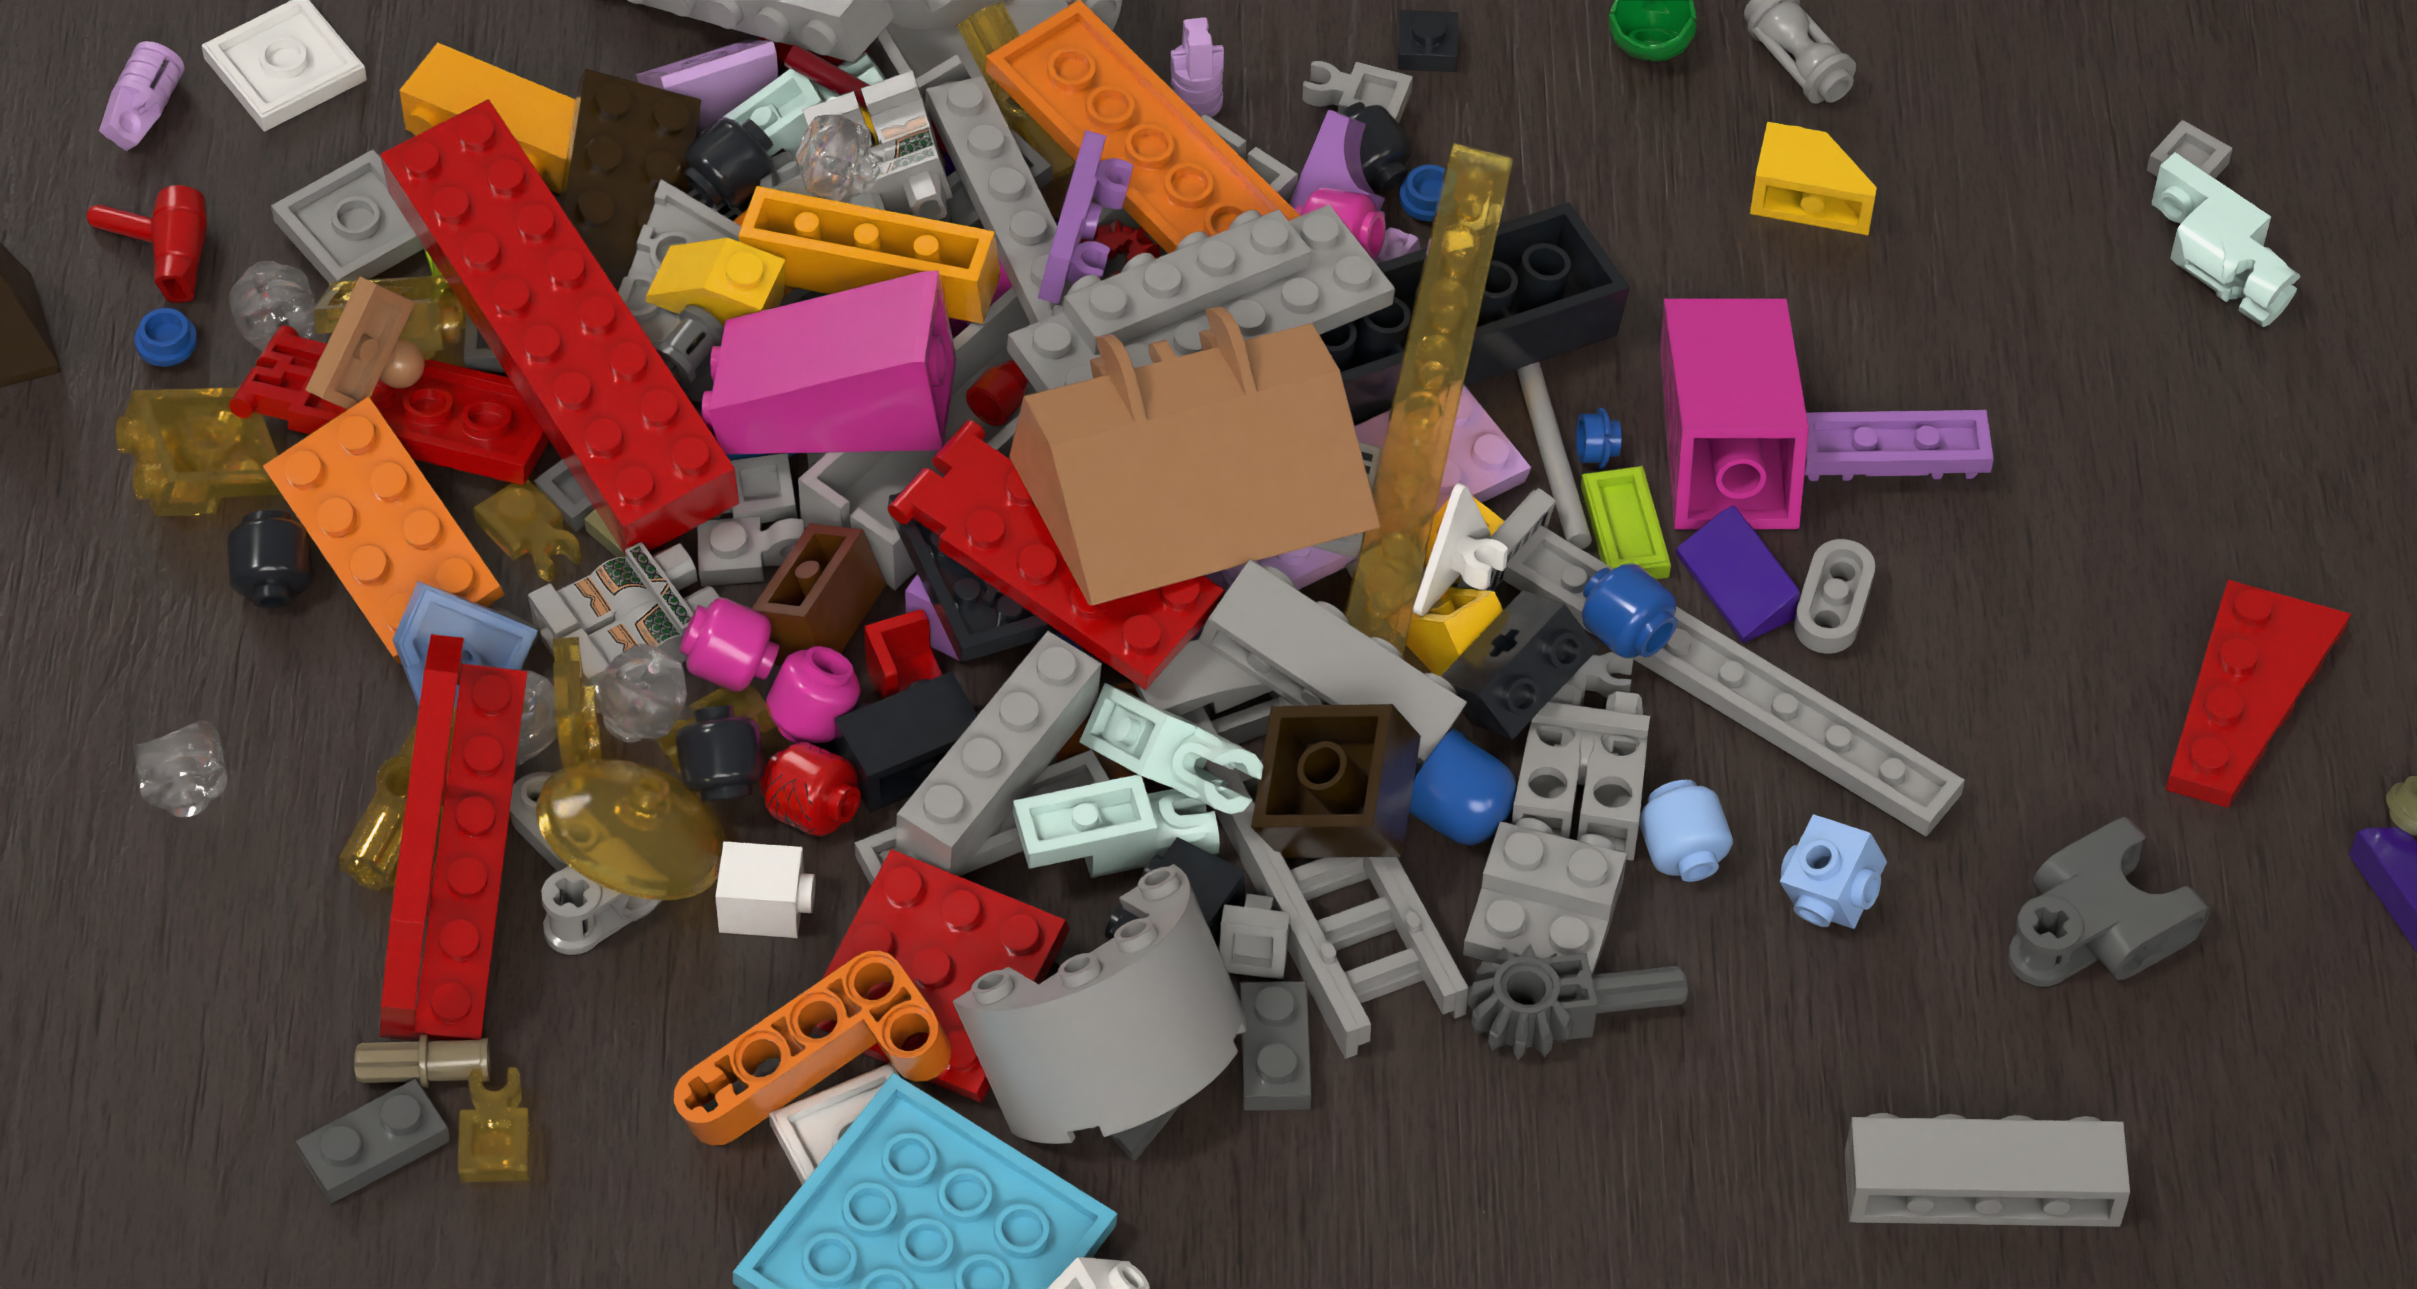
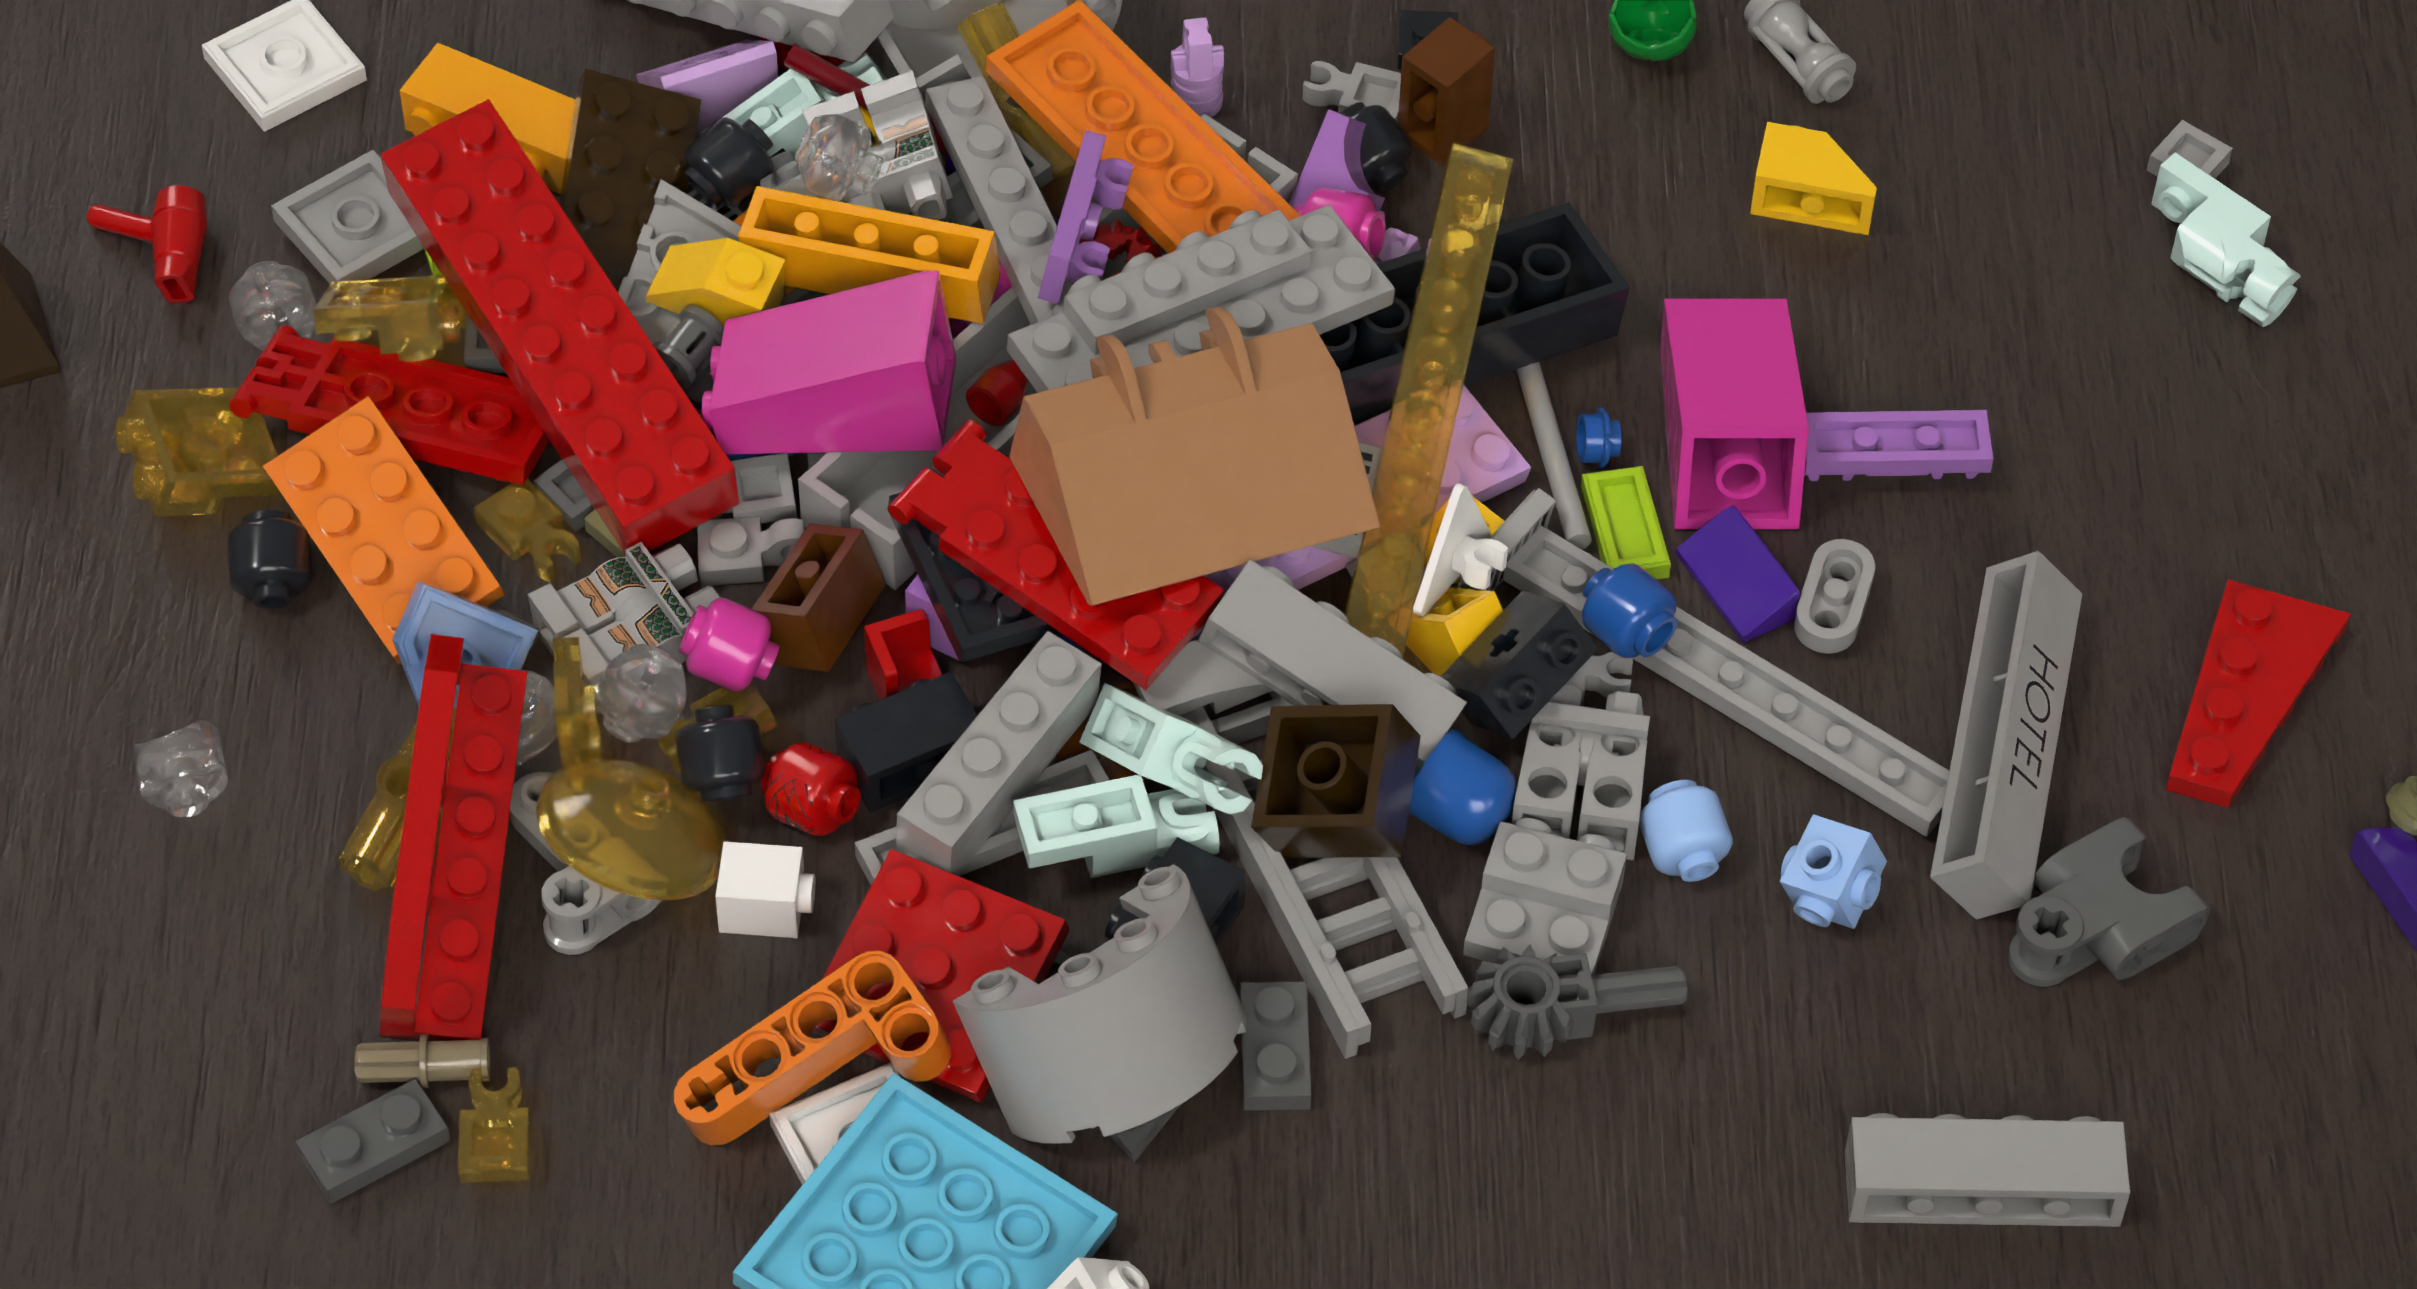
lavender hinge [99,41,185,151] -> none
blue plate [134,308,198,367] -> none
medium nougat plate [305,276,425,410] -> none
dark pink head [766,646,861,744] -> none
light grey tile [1219,894,1290,979] -> none
blue plate [1399,164,1460,222] -> none
none -> reddish brown brick [1398,17,1495,166]
none -> light grey brick [1930,551,2082,919]

